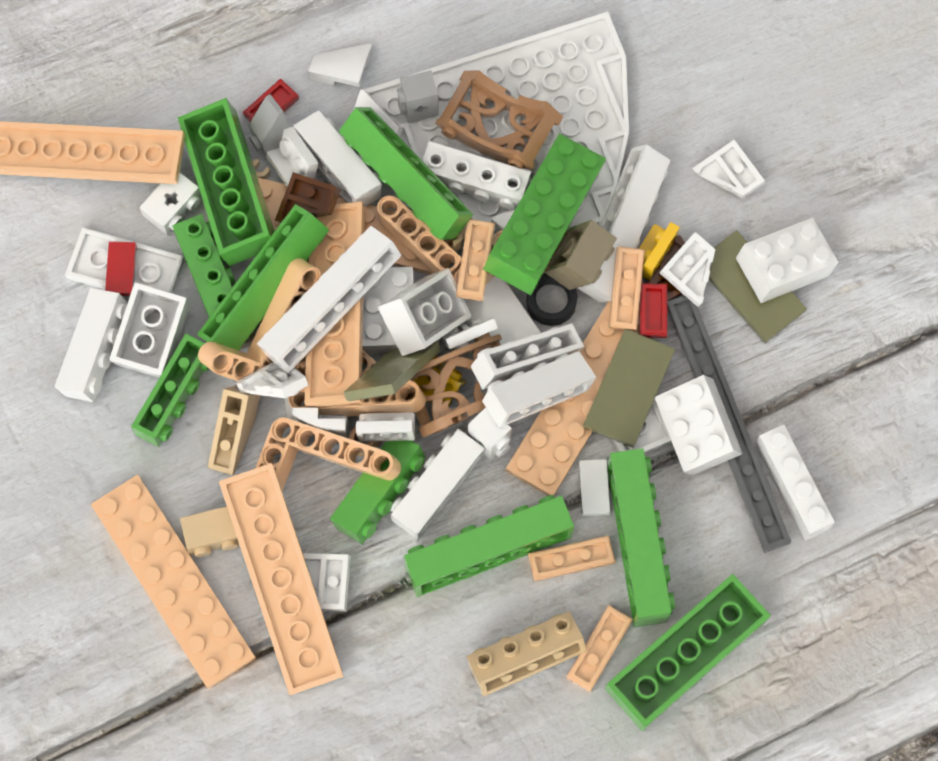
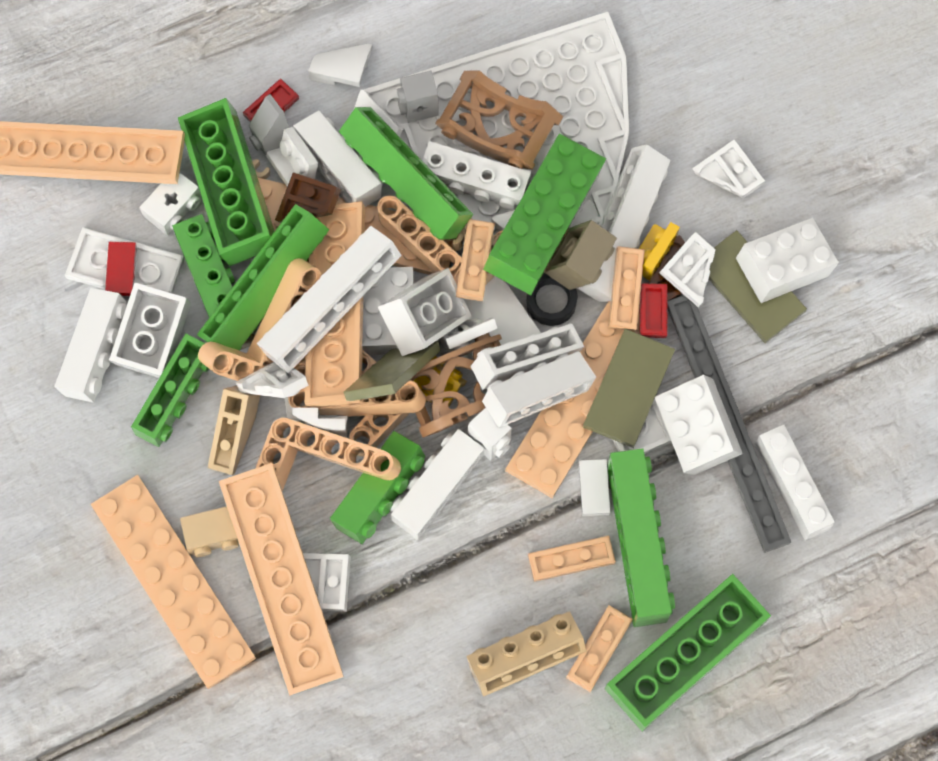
white bracket [356,412,415,442] -> none
bright green brick [404,495,574,597] -> none

